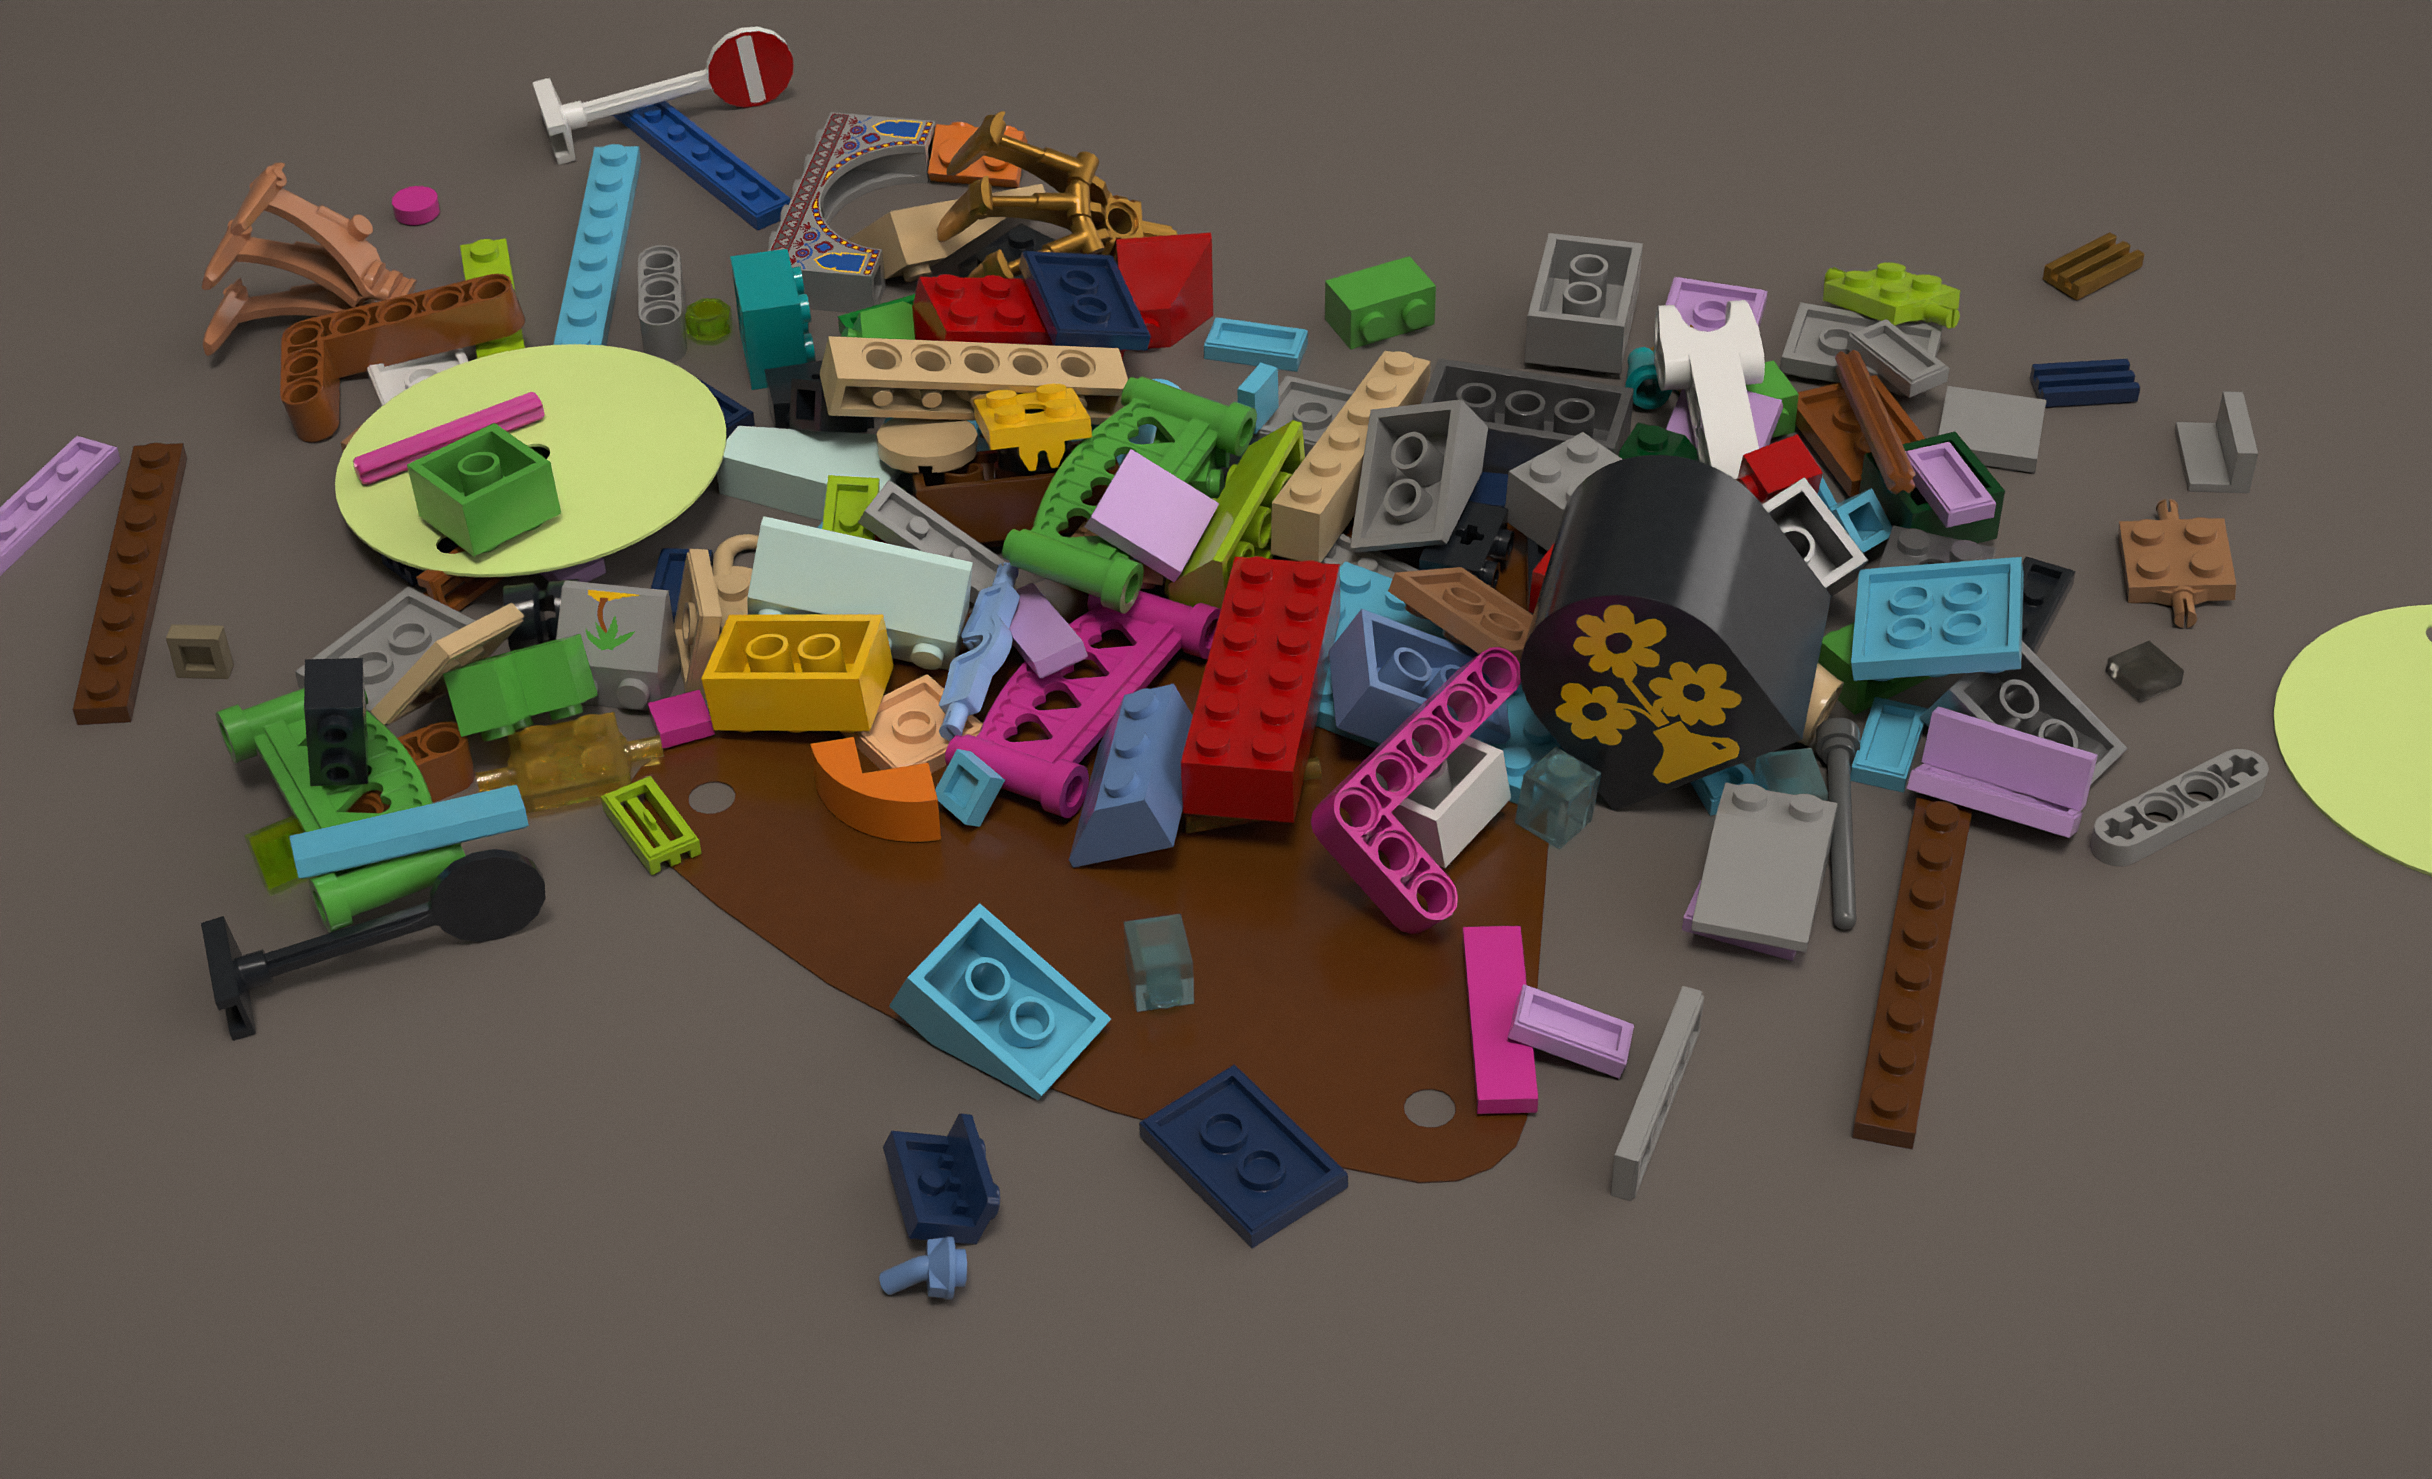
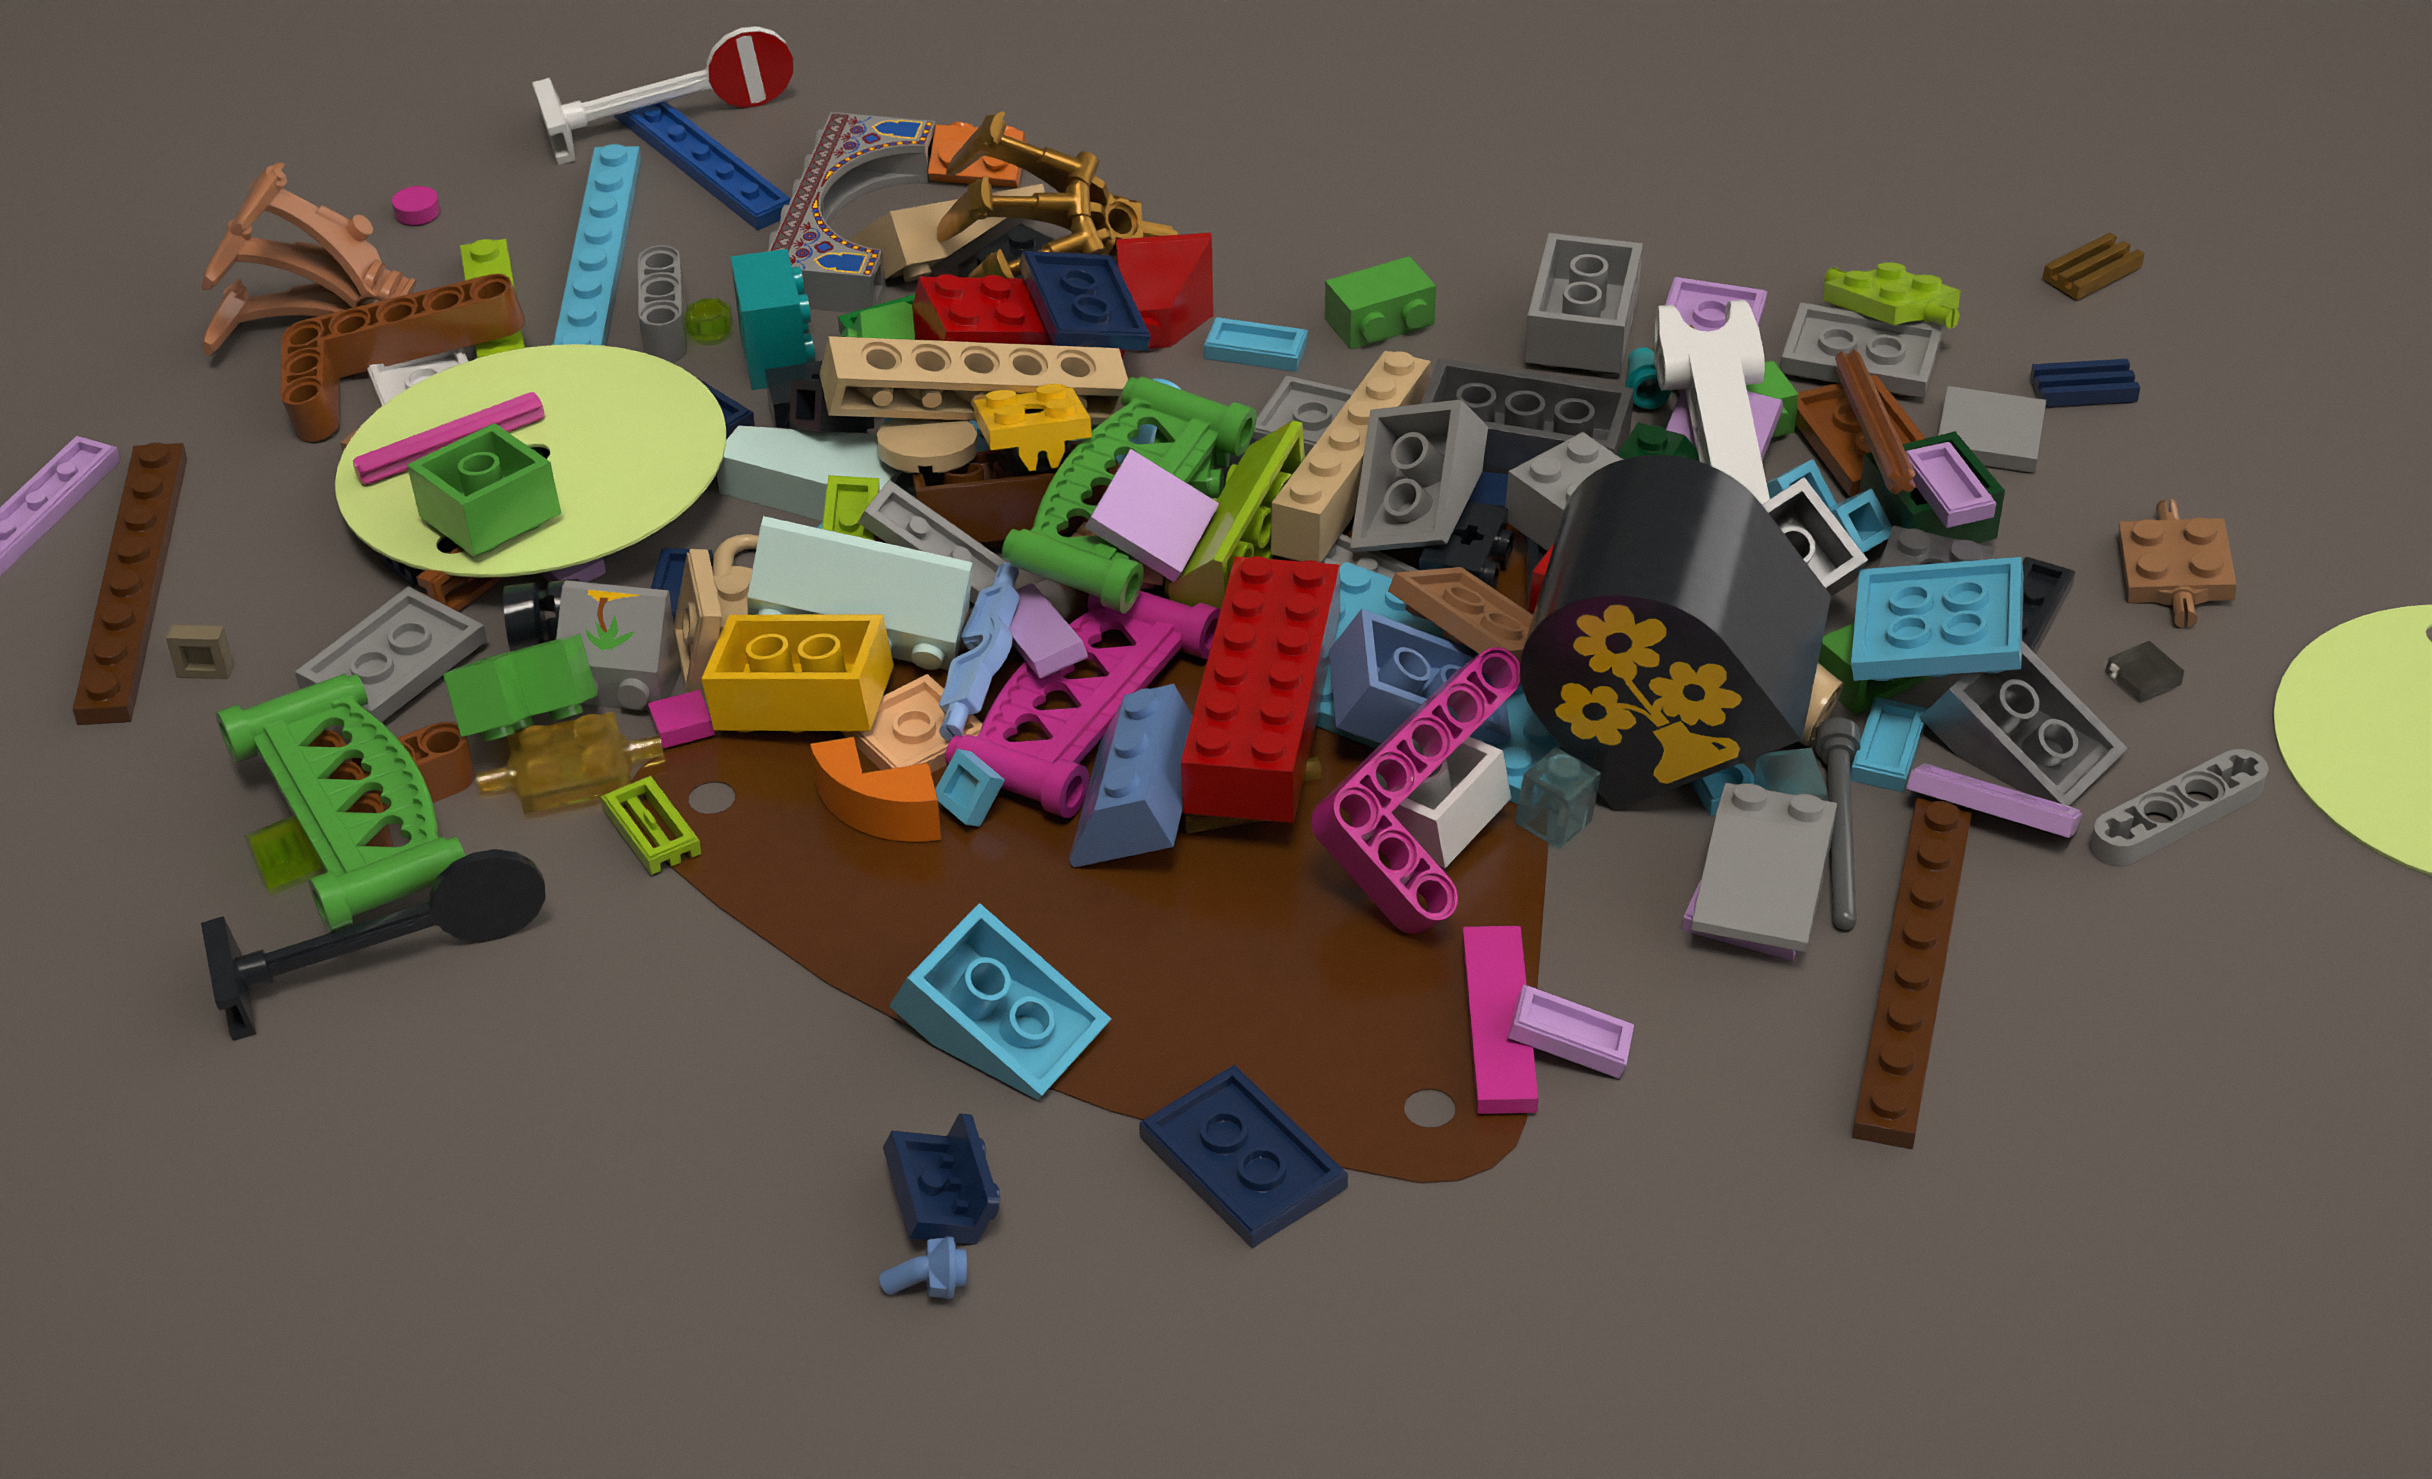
medium azure tile [289,784,529,879] -> none
black brick [304,658,368,786] -> none
tan tile [371,603,524,725] -> none
clear light blue brick [1124,914,1194,1012] -> none
medium azure tile [1237,363,1279,434] -> none
light grey tile [1611,986,1704,1201] -> none
red brick [1736,434,1823,504] -> none
light grey tile [1847,319,1949,398] -> none
lavender tile [1921,706,2098,811] -> none
light grey panel [2175,391,2258,493] -> none

